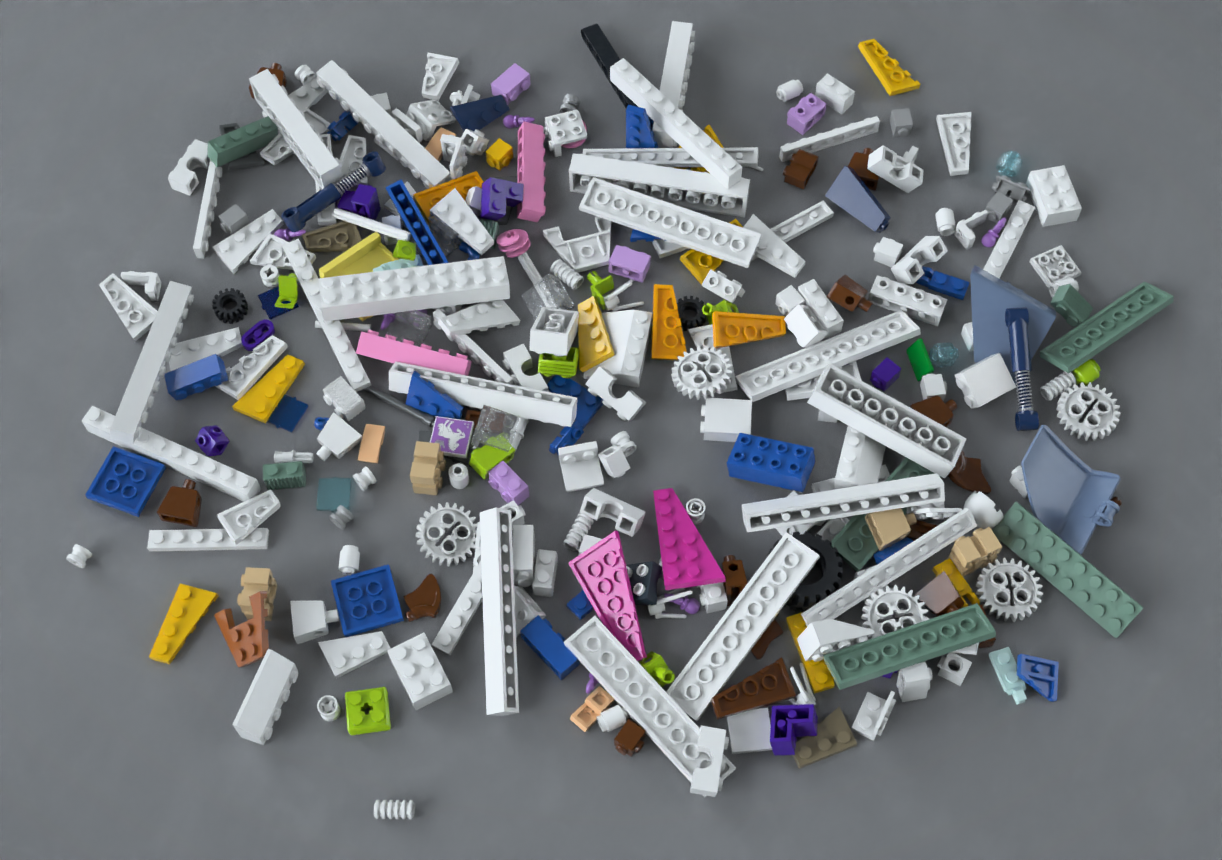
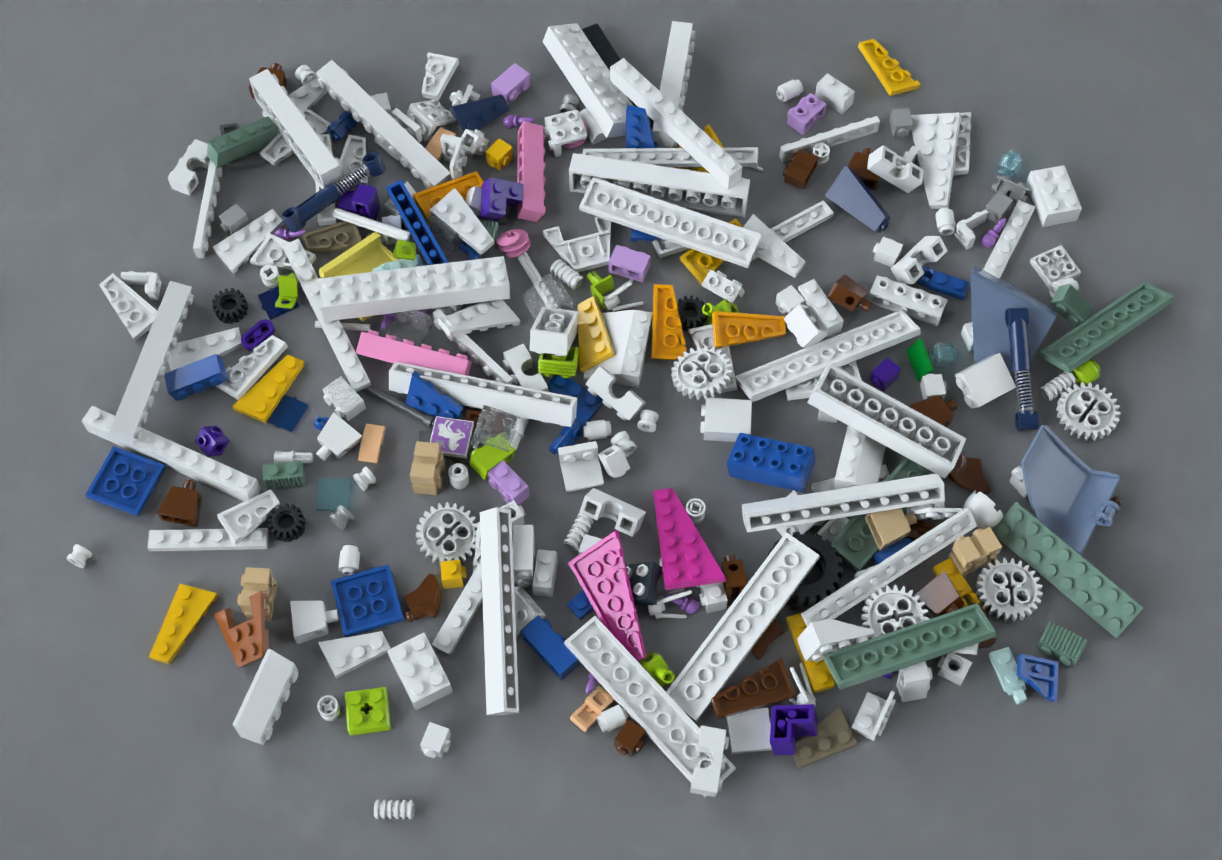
none -> black tyre [268,503,306,542]
none -> white brick [420,722,451,758]
none -> yellow brick [440,560,467,589]
none -> white brick [543,23,633,138]
none -> white brick [579,108,608,145]
none -> white brick [583,420,611,441]
none -> white wheel [637,410,659,432]
none -> white wheel [812,143,830,165]
none -> white wing [911,112,961,209]
none -> sand green brick [1036,621,1087,666]

